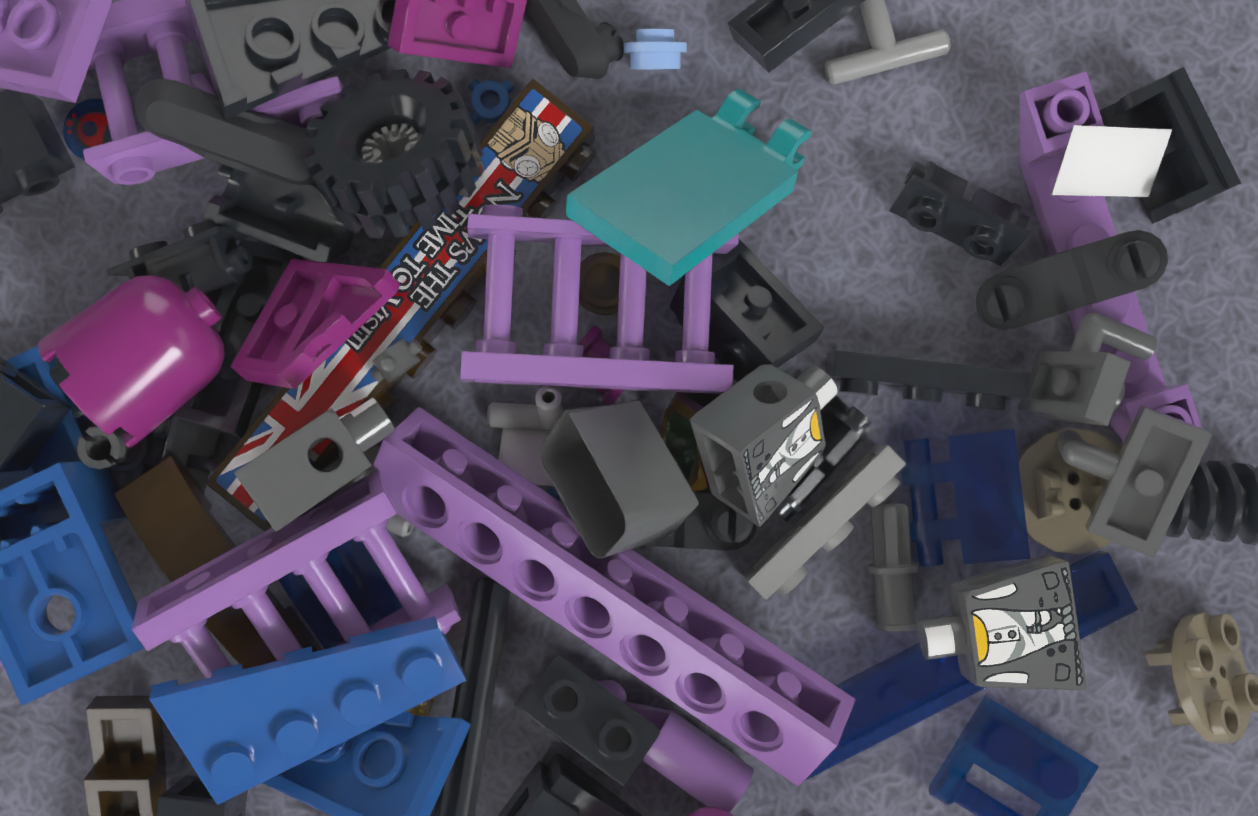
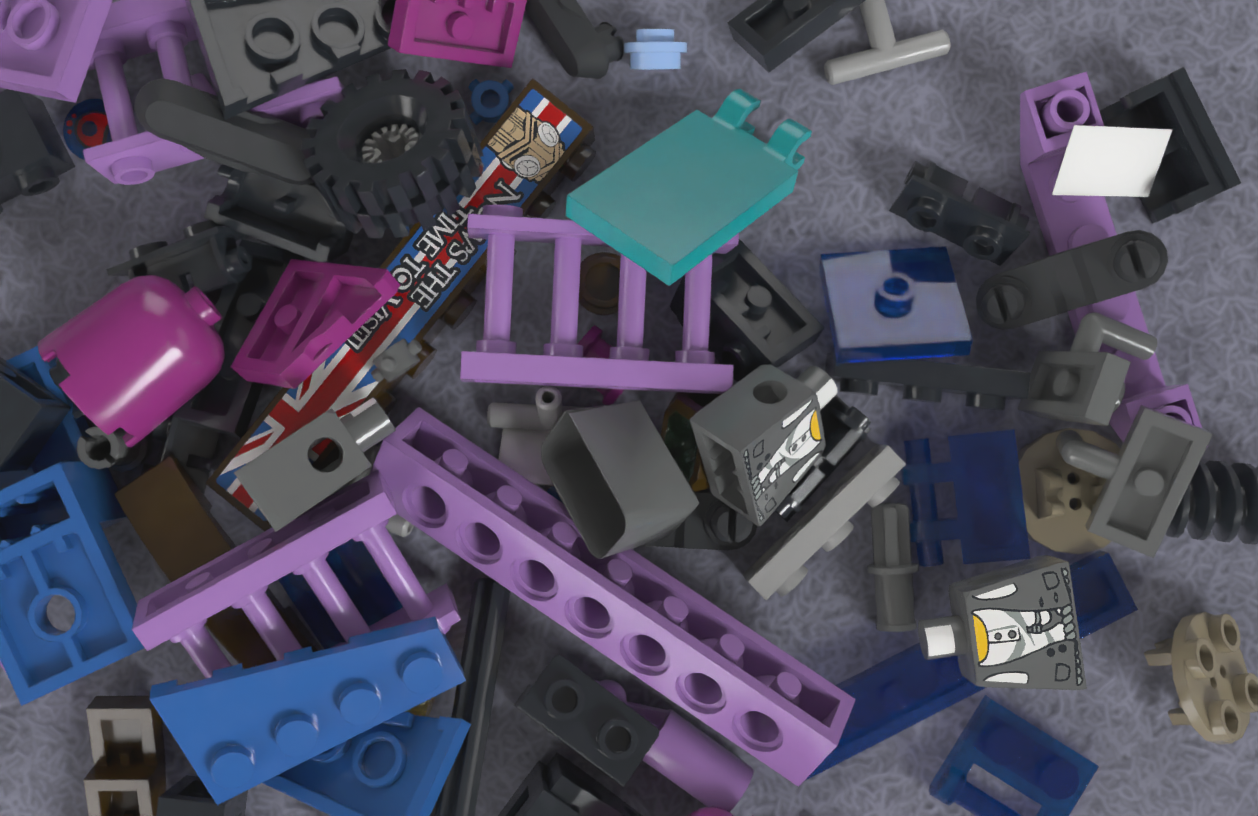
none -> clear blue plate [819,246,973,363]

